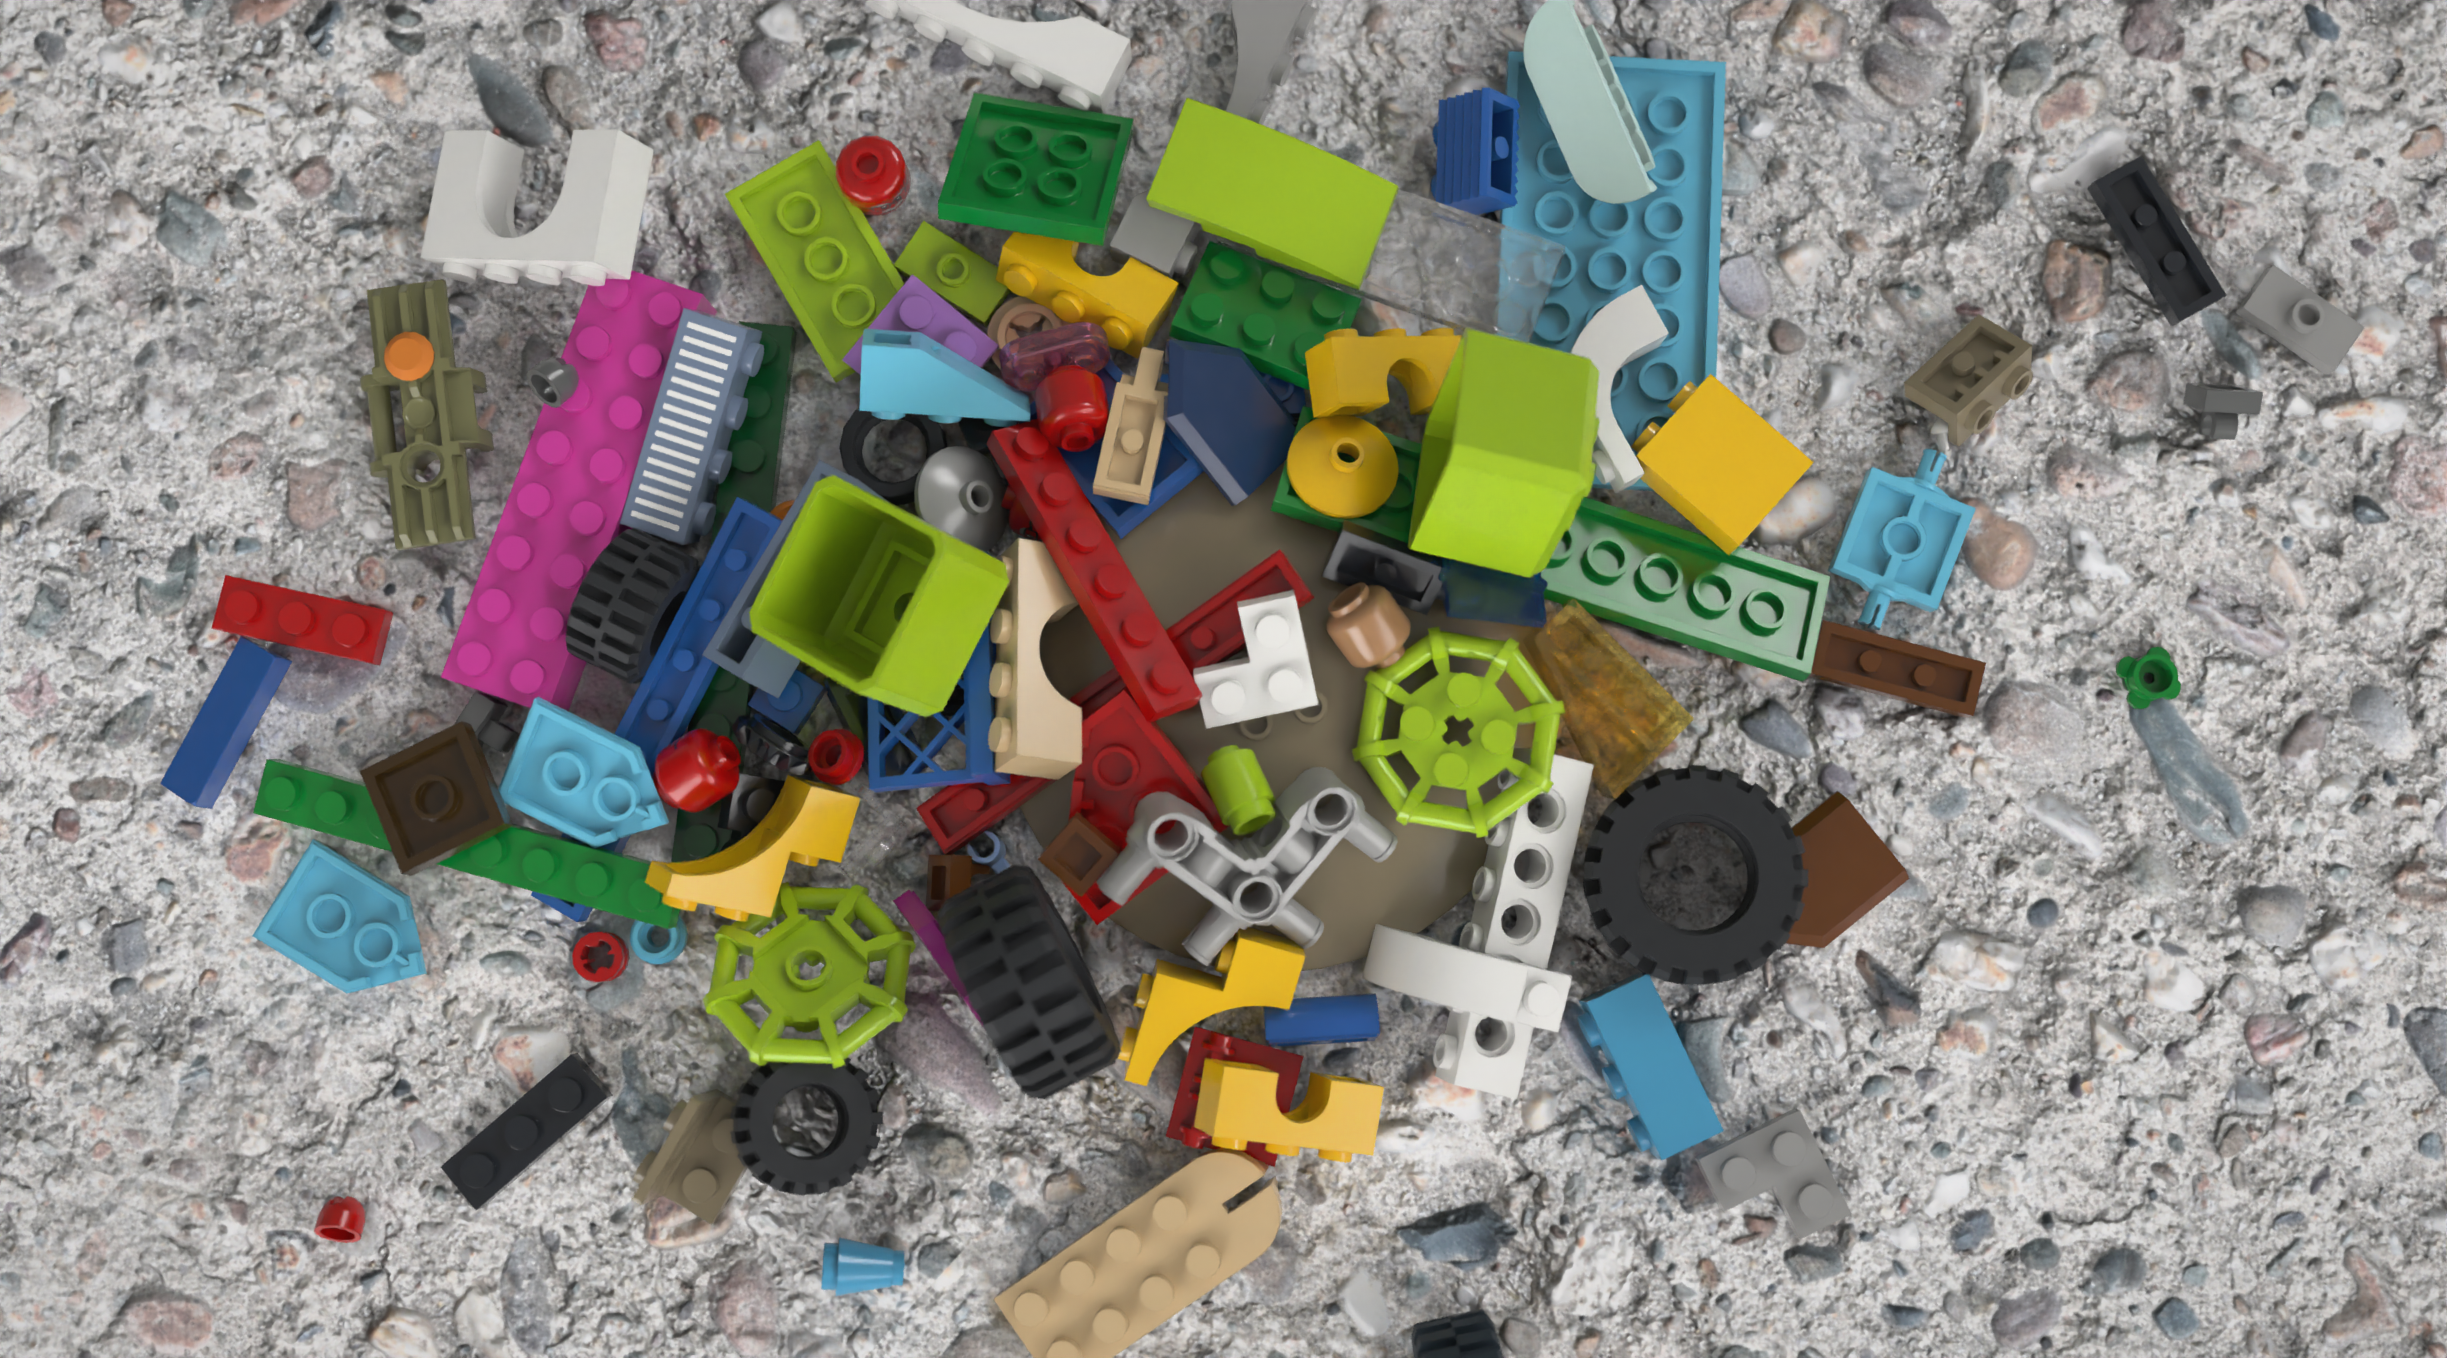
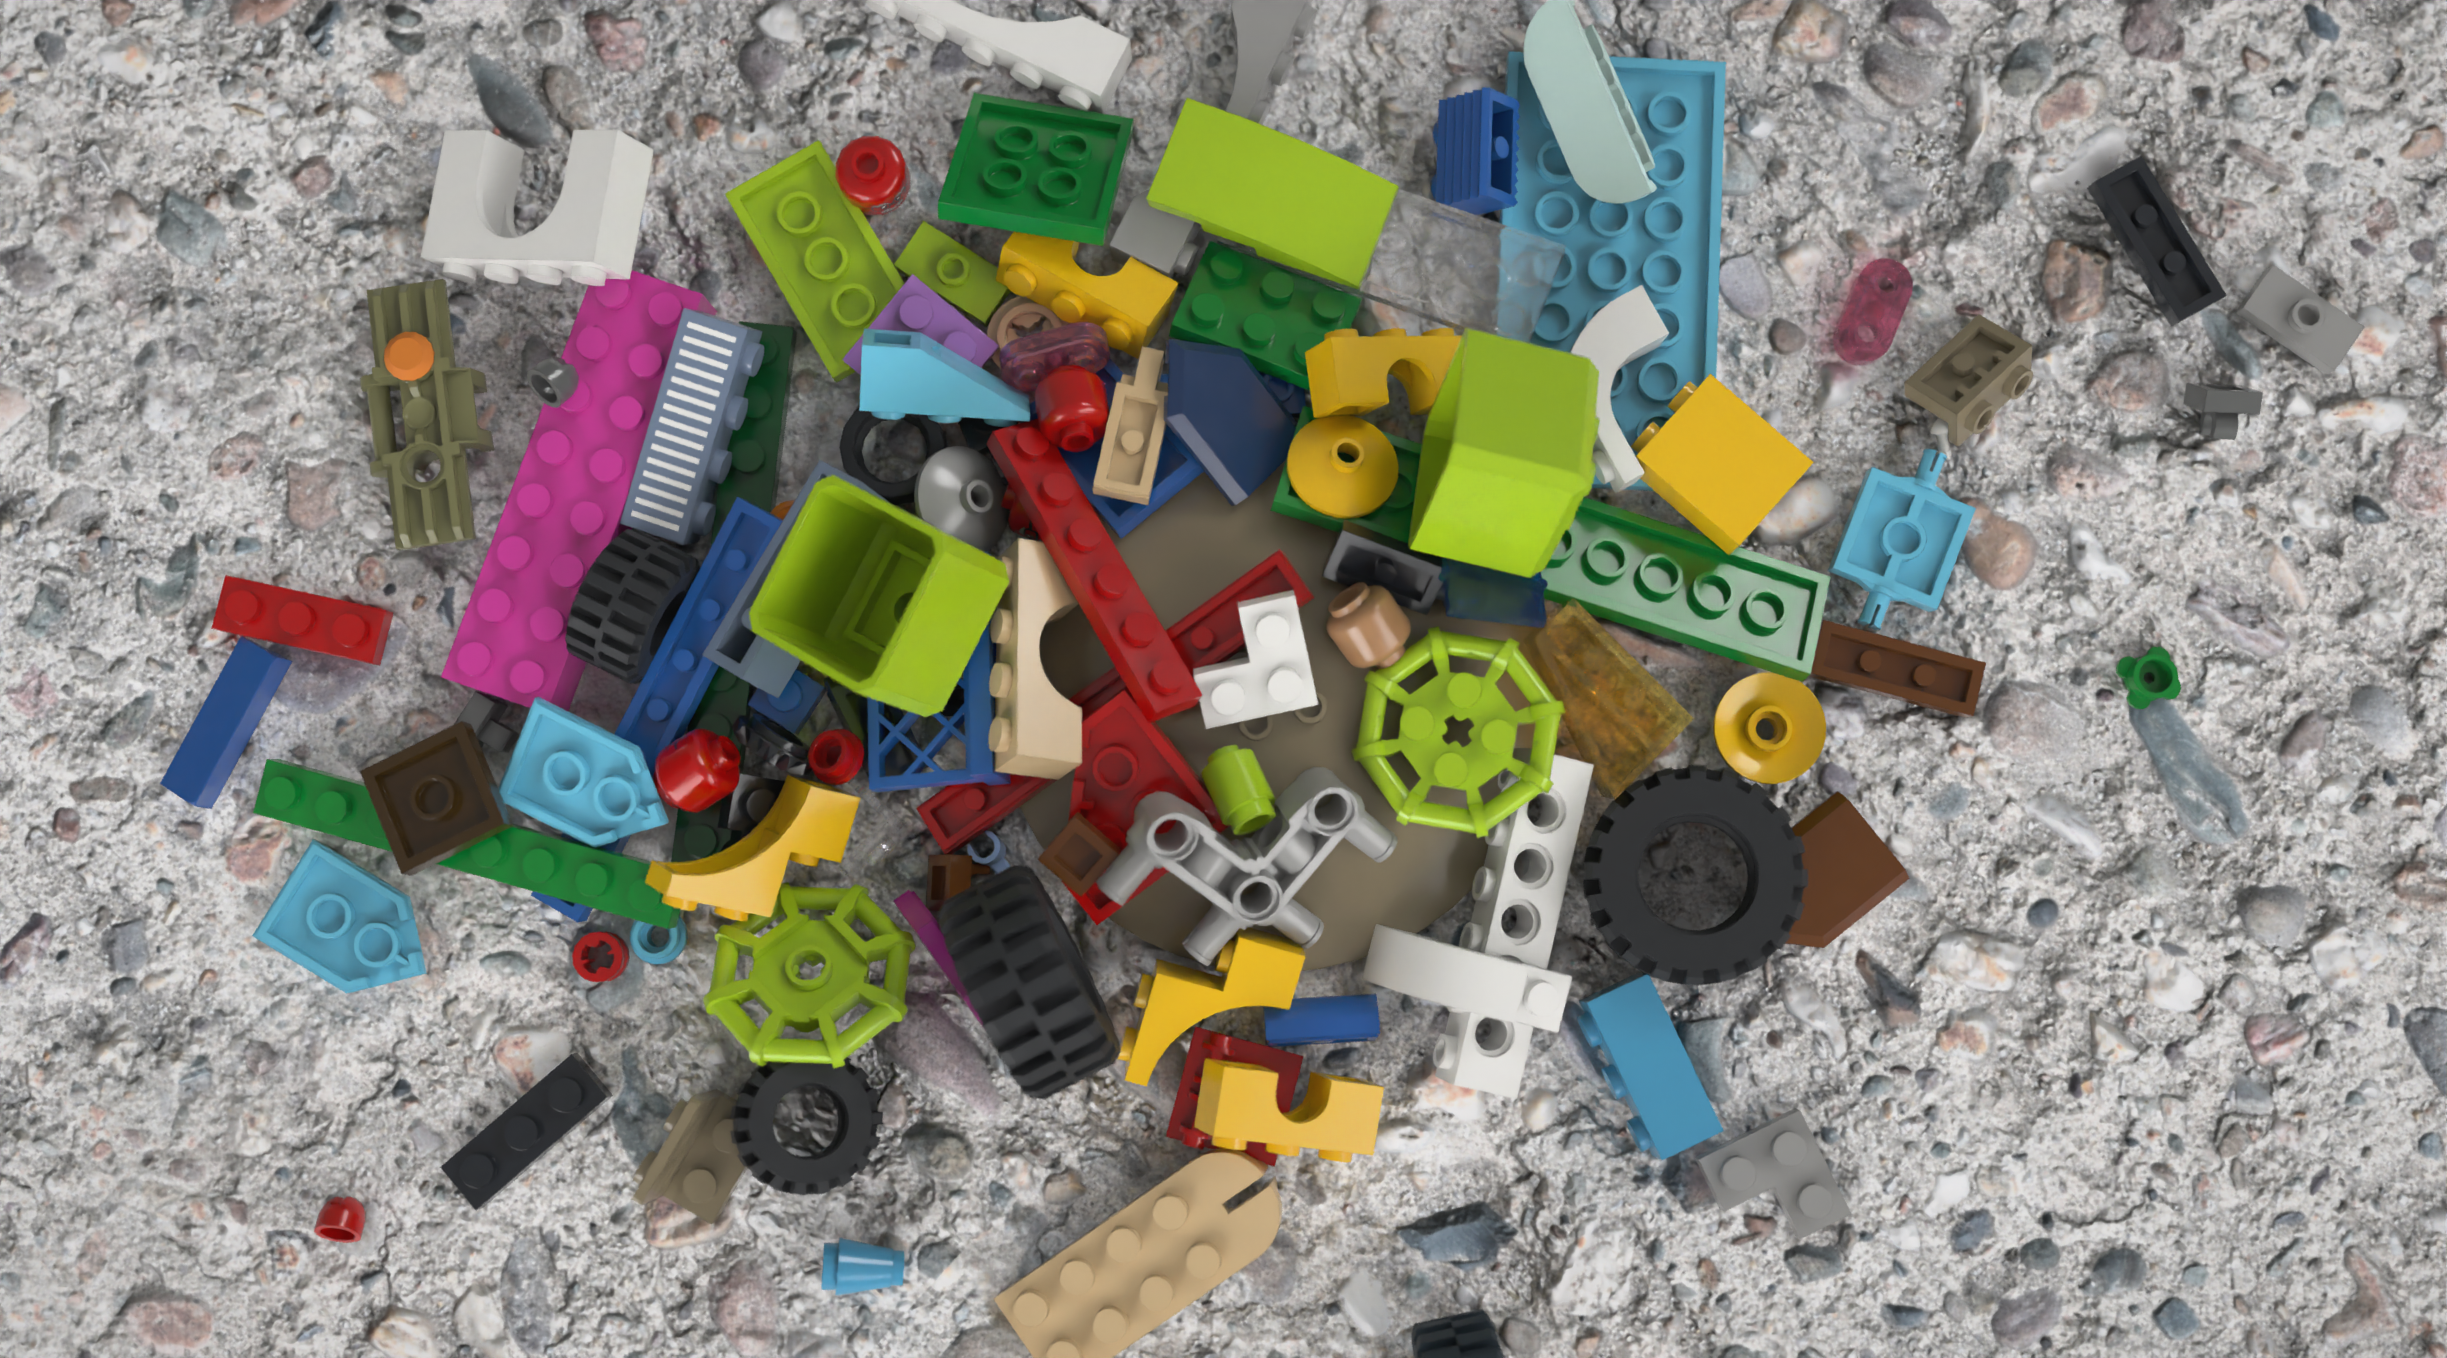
none -> yellow dish [1713,672,1826,784]
none -> clear pink plate [1833,258,1913,366]

